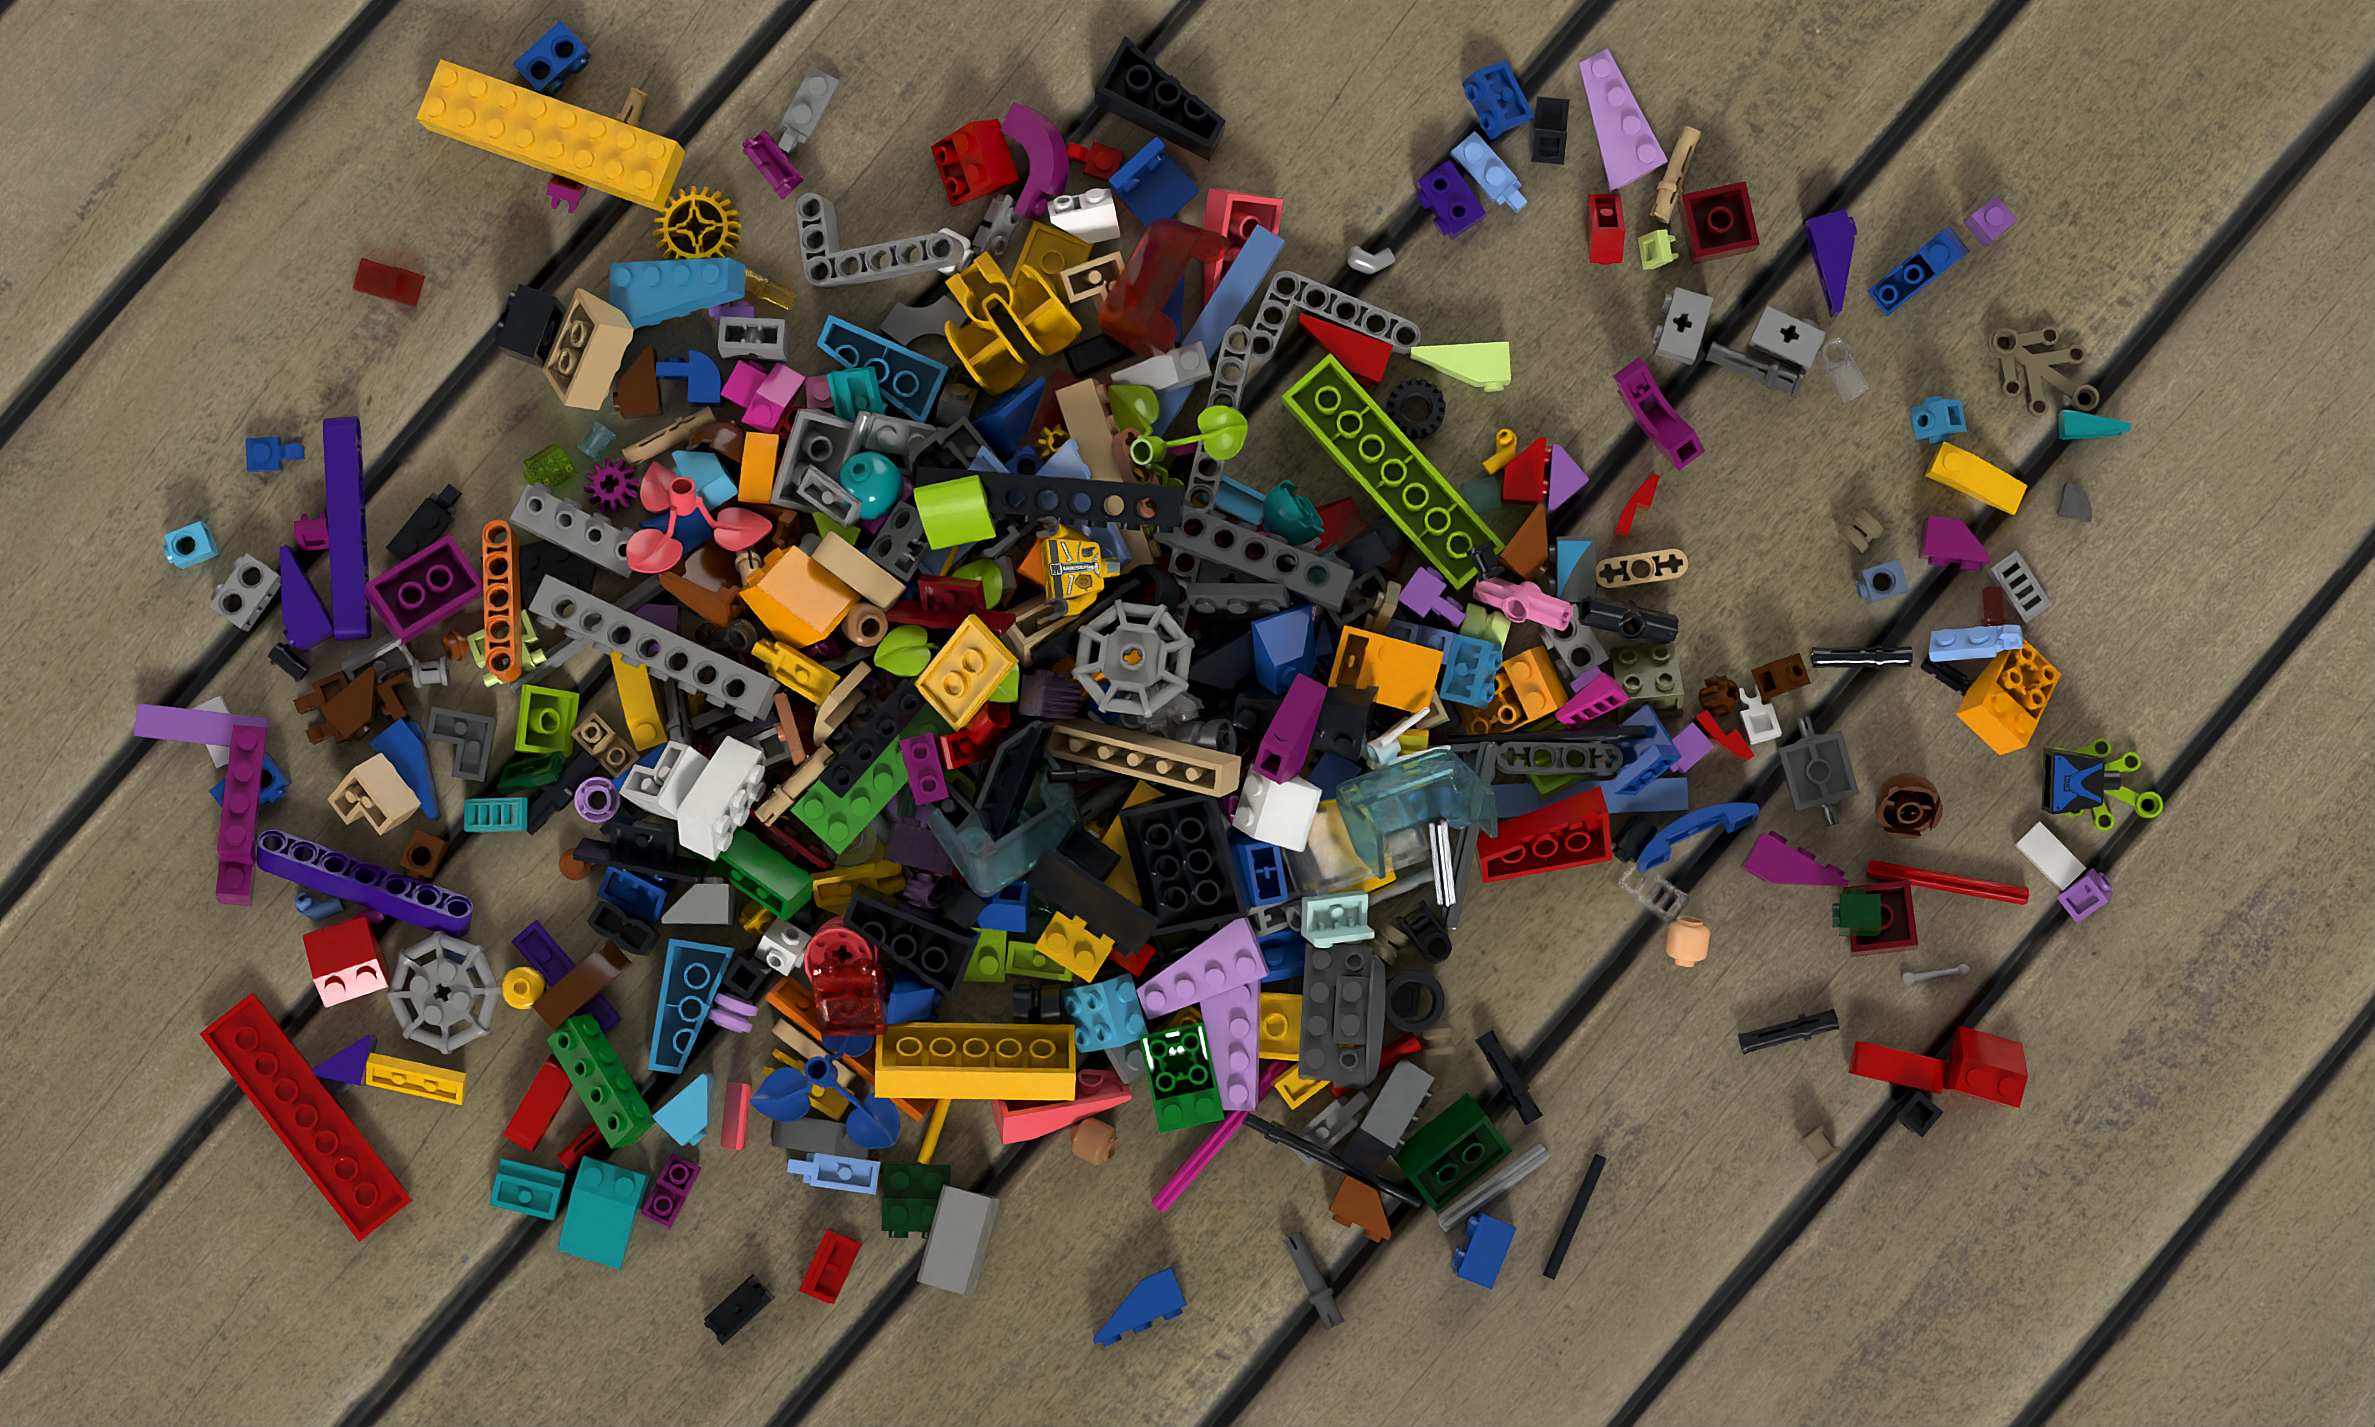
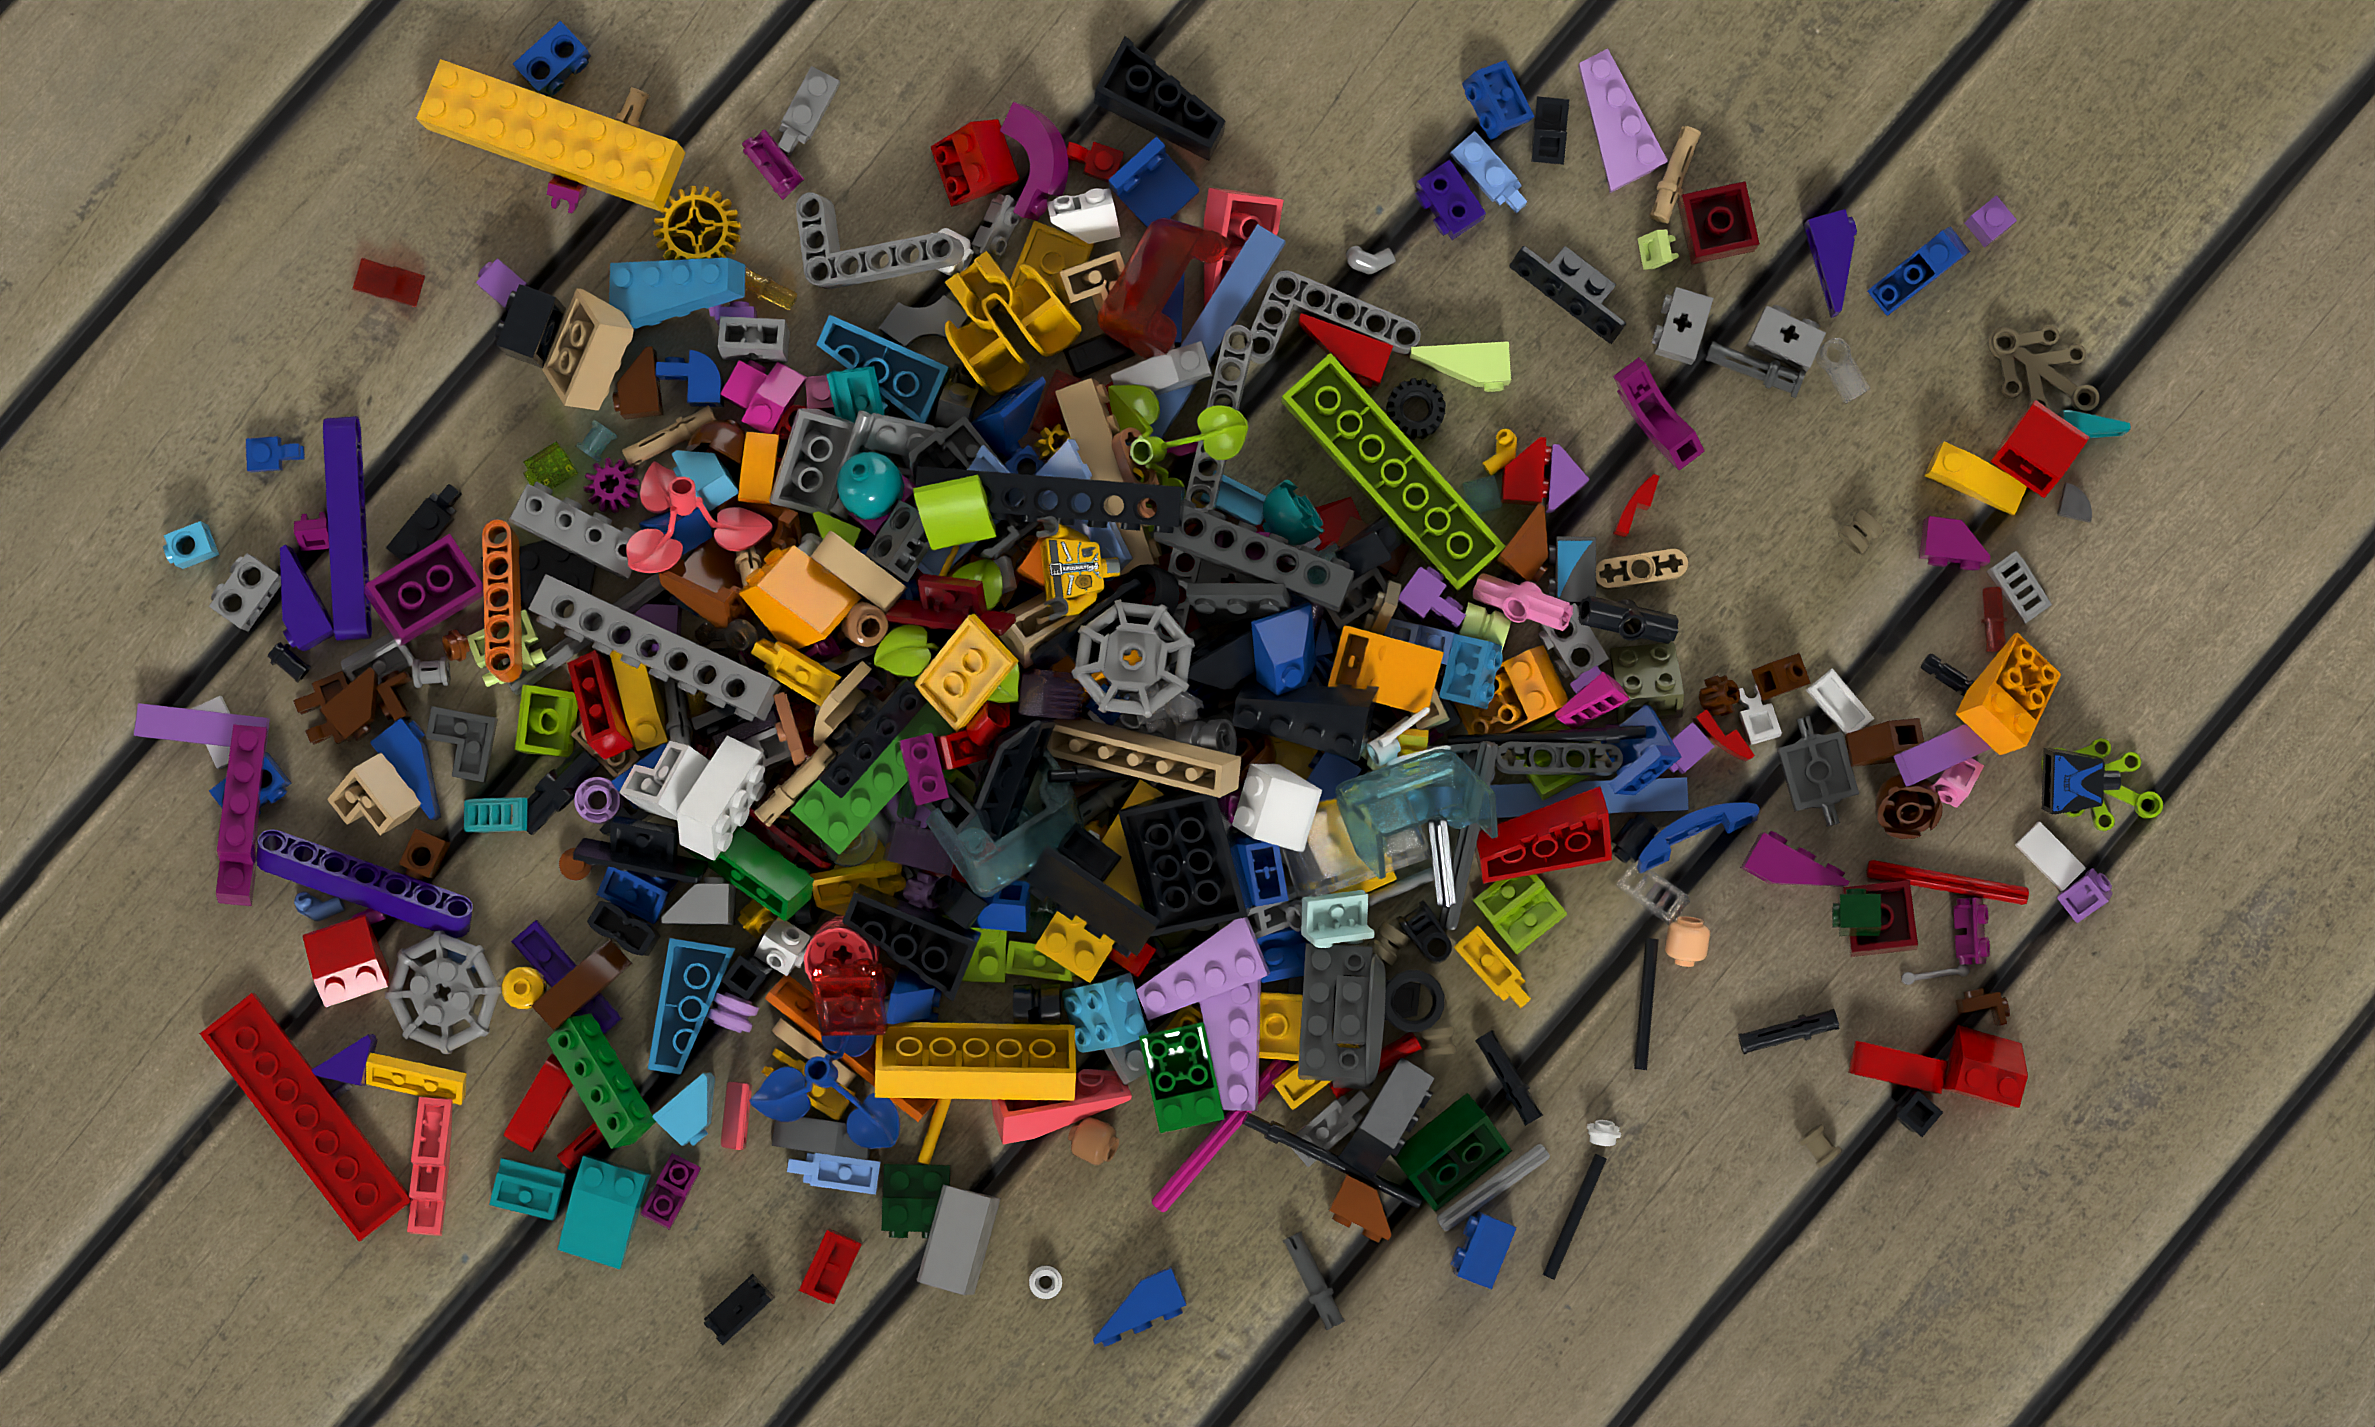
dark green tile [497,751,566,795] -> none
light grey slope [796,465,863,529] -> none
magenta slope [1253,673,1328,785] -> none
black bush [1466,541,1506,583] -> none
red slope [1588,194,1625,265] -> none
black pin [1811,644,1913,670] -> none
sand blue brick [1855,559,1909,605] -> none
dark azure brick [1910,396,1967,445] -> none
light blue hinge [1929,625,2023,662] -> none
none -> coral slope [407,1097,453,1236]
none -> medium lavender brick [476,258,529,312]
none -> red brick [567,650,634,760]
none -> white plate [1029,1265,1062,1299]
none -> yellow hinge [1453,925,1531,1009]
none -> lime slope [1473,874,1567,955]
none -> black bracket [1509,246,1626,344]
none -> white plate [1587,1120,1621,1146]
none -> black bar [1634,938,1659,1070]
none -> white tile [1806,668,1874,736]
none -> reddish brown slope [1845,718,1924,767]
none -> medium lavender tile [1893,724,1991,787]
none -> bright pink bracket [1934,758,1984,808]
none -> magenta hinge [1953,898,1990,965]
none -> reddish brown bracket [1956,988,2010,1026]
none -> red slope [1990,400,2090,498]

